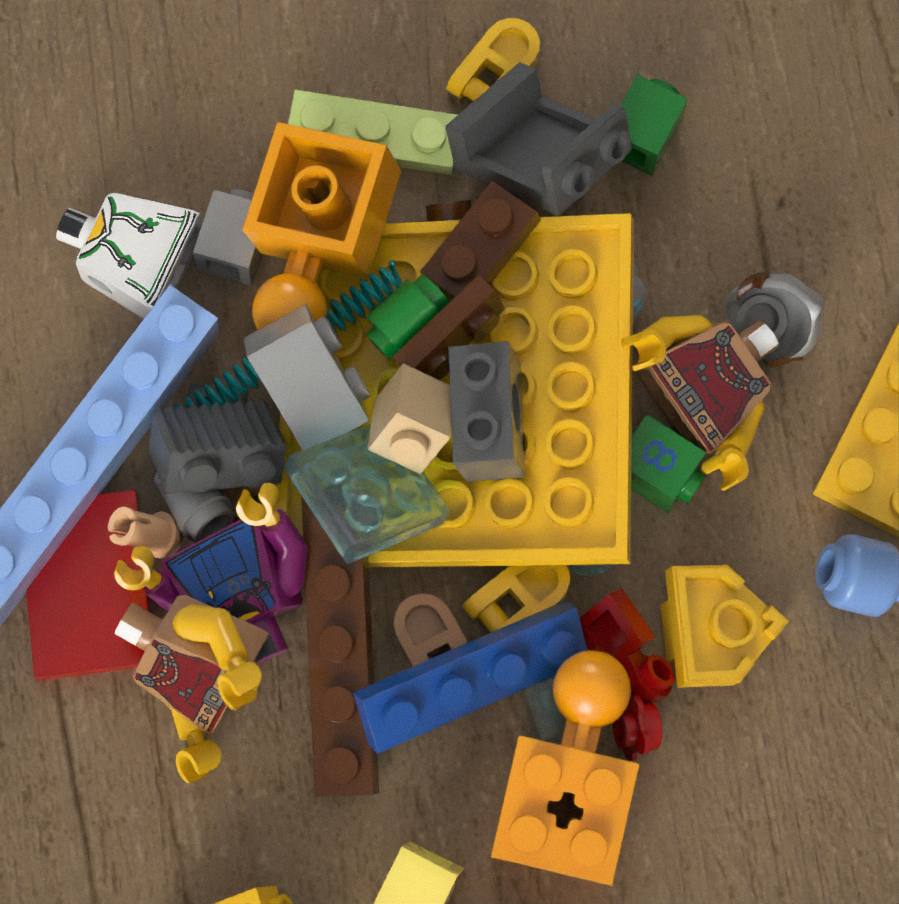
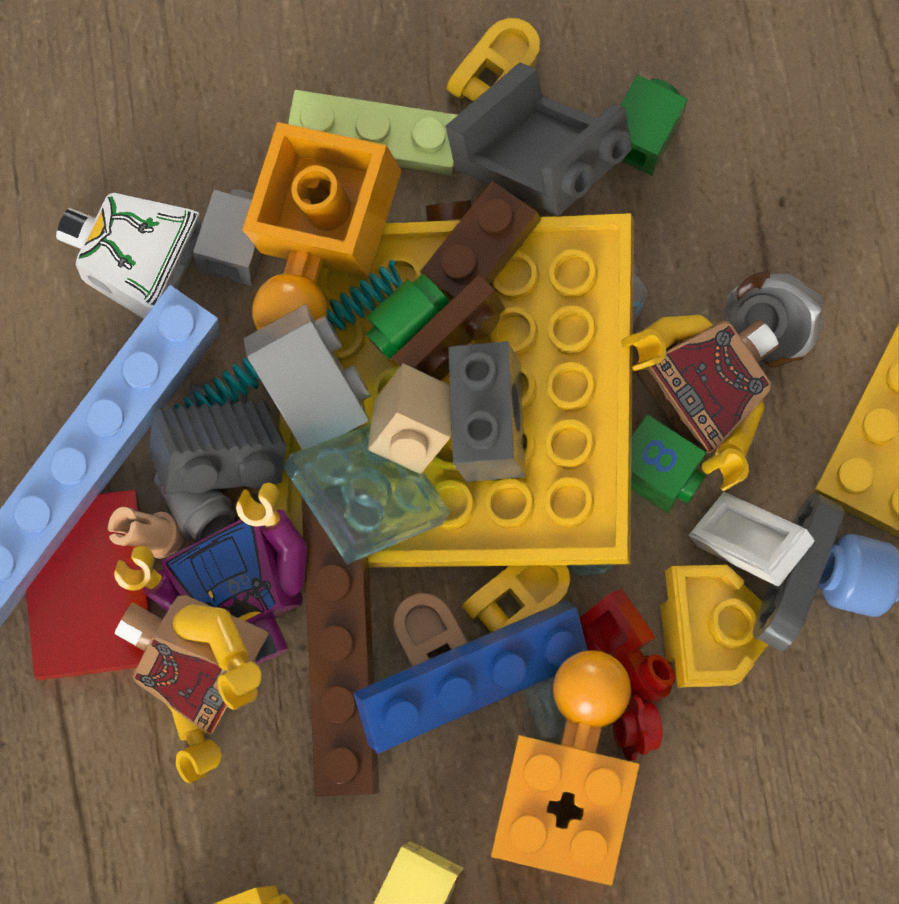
none -> white tile [688,492,815,587]
none -> dark grey beam [753,493,844,652]

